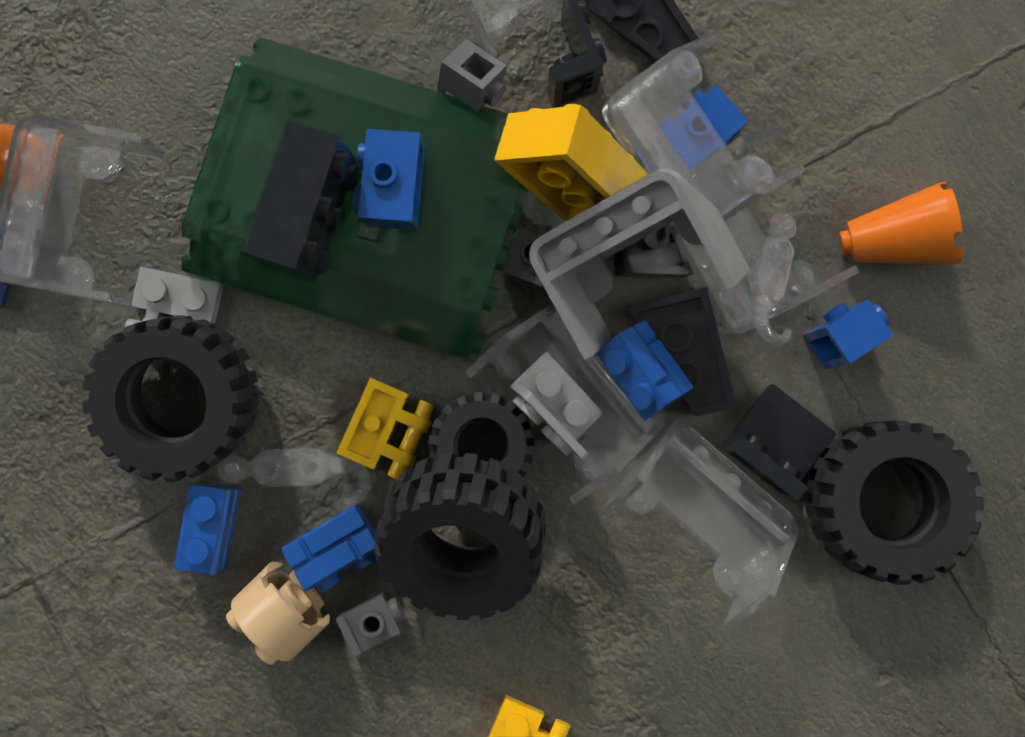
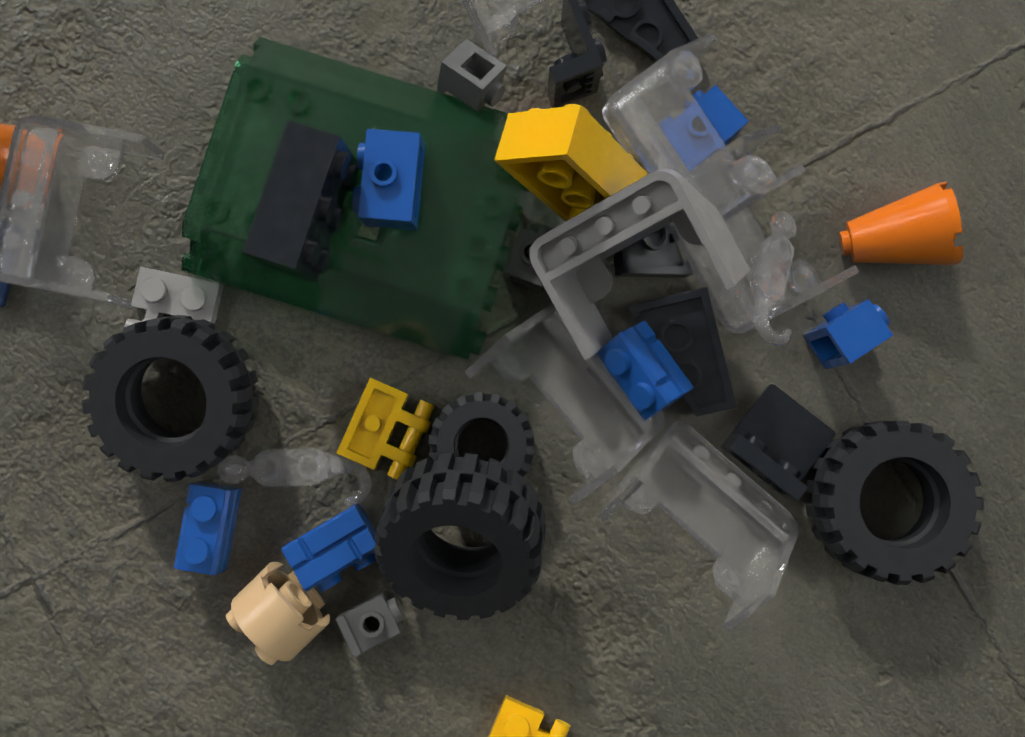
light grey bracket [510,352,604,460] -> none

